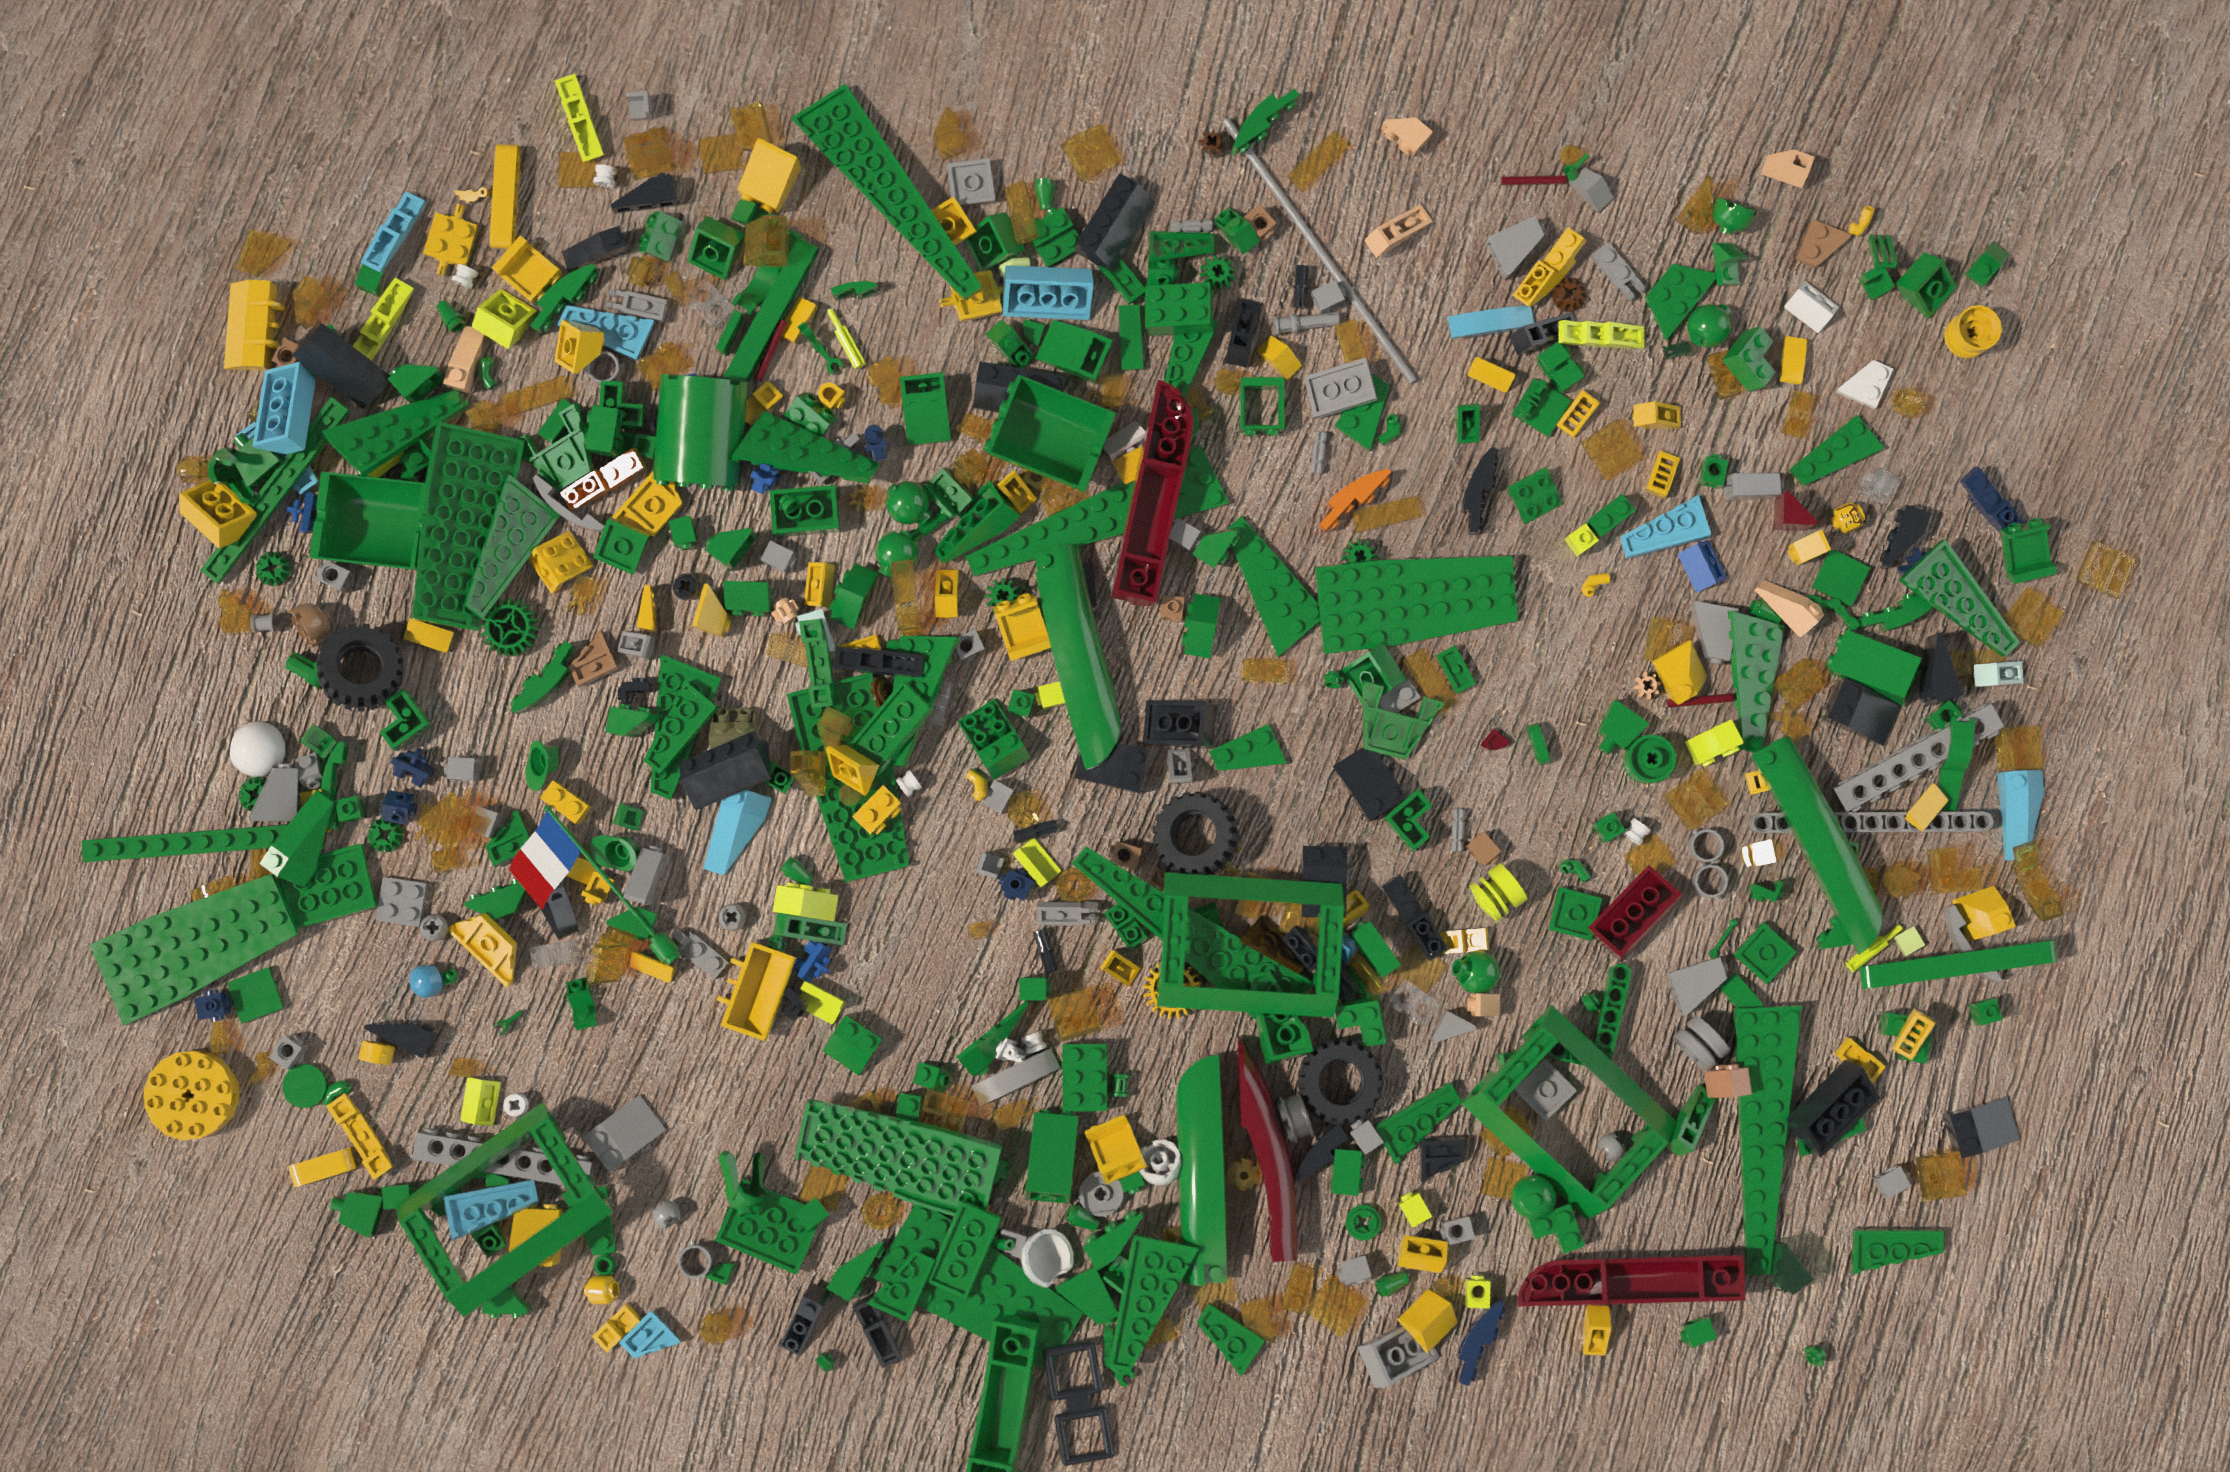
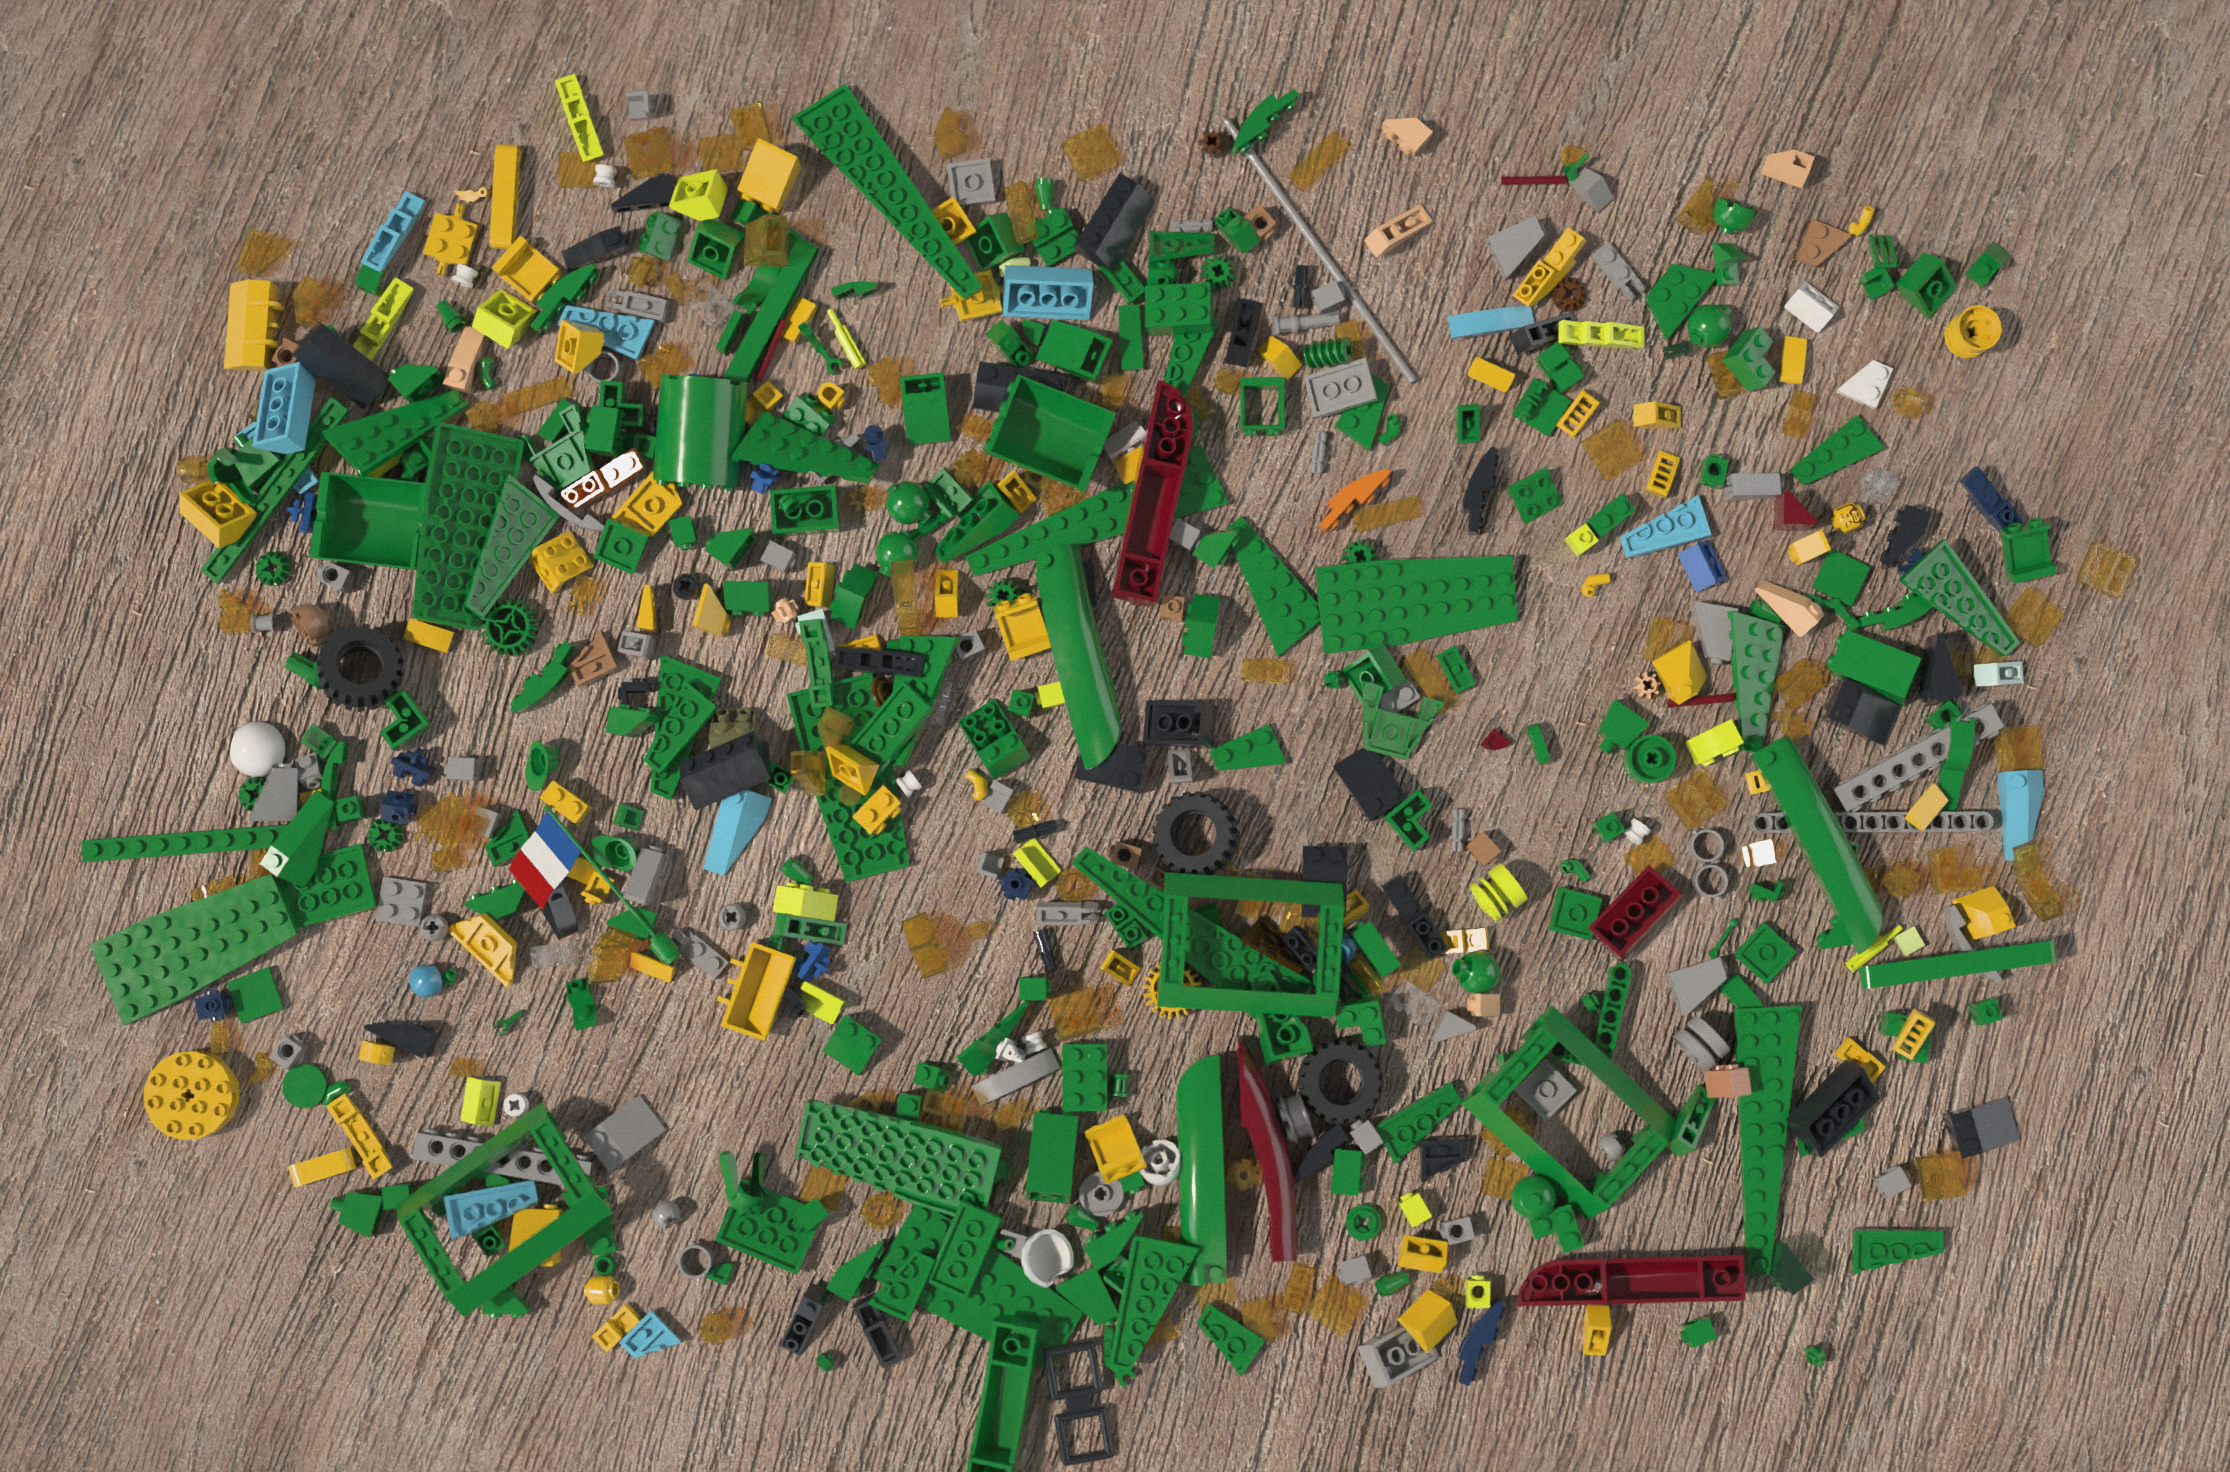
none -> neon yellow slope [669,169,728,221]
none -> clear yellow brick [901,911,950,979]
none -> green piece [1304,336,1352,369]

